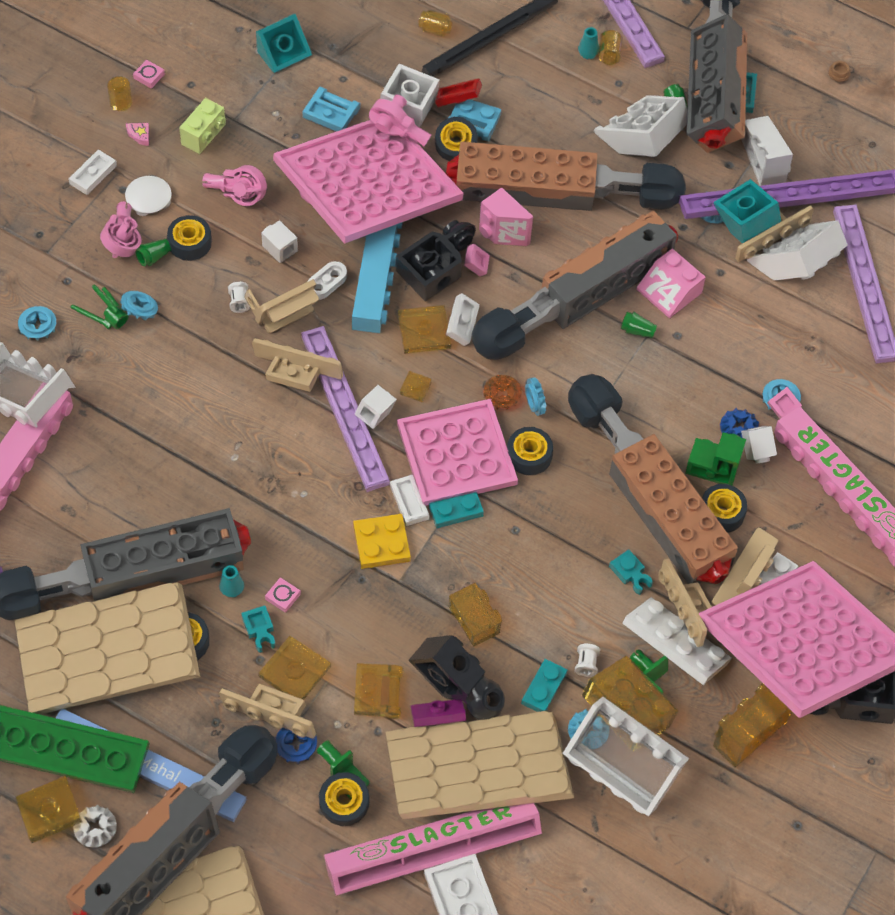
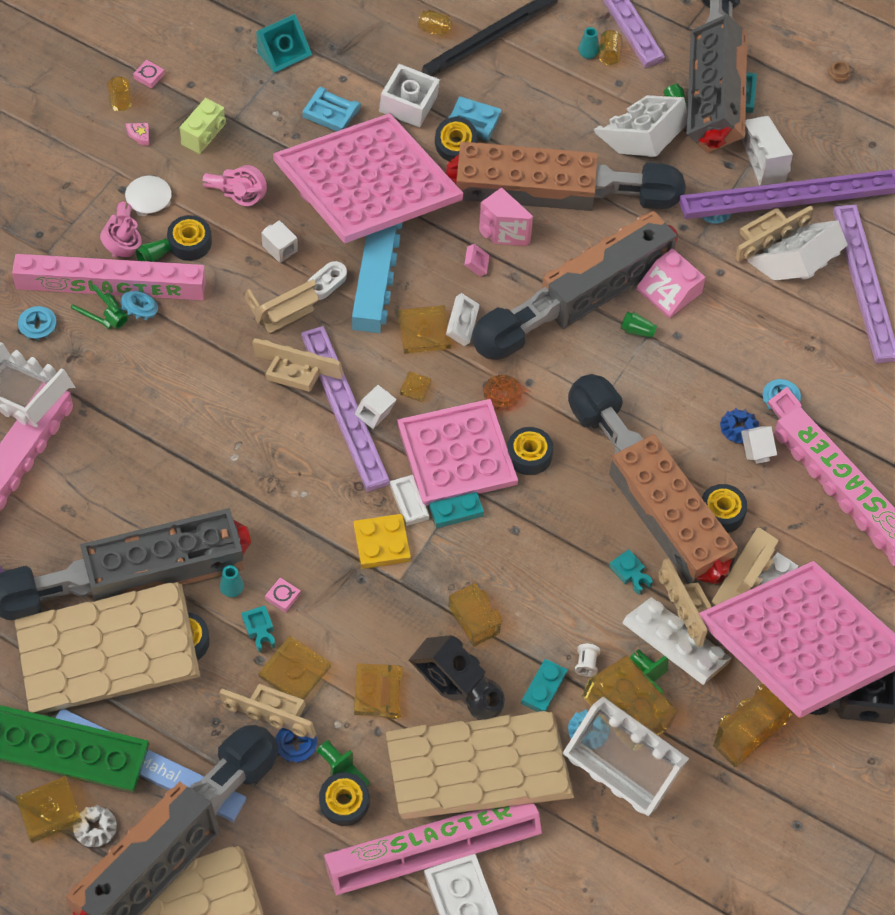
white plate [69,150,117,195] -> none
white bush [228,282,250,313] -> none
bright pink pin [369,94,432,147] -> none
black brick [396,220,476,302] -> none
magenta plate [410,700,466,727] -> none
red plate [435,79,482,107] -> none
medium azure gear [525,377,546,416] -> none
green brick [685,432,746,486] -> none
teal slope [714,179,781,244] -> none
none -> bright pink brick [12,254,206,300]

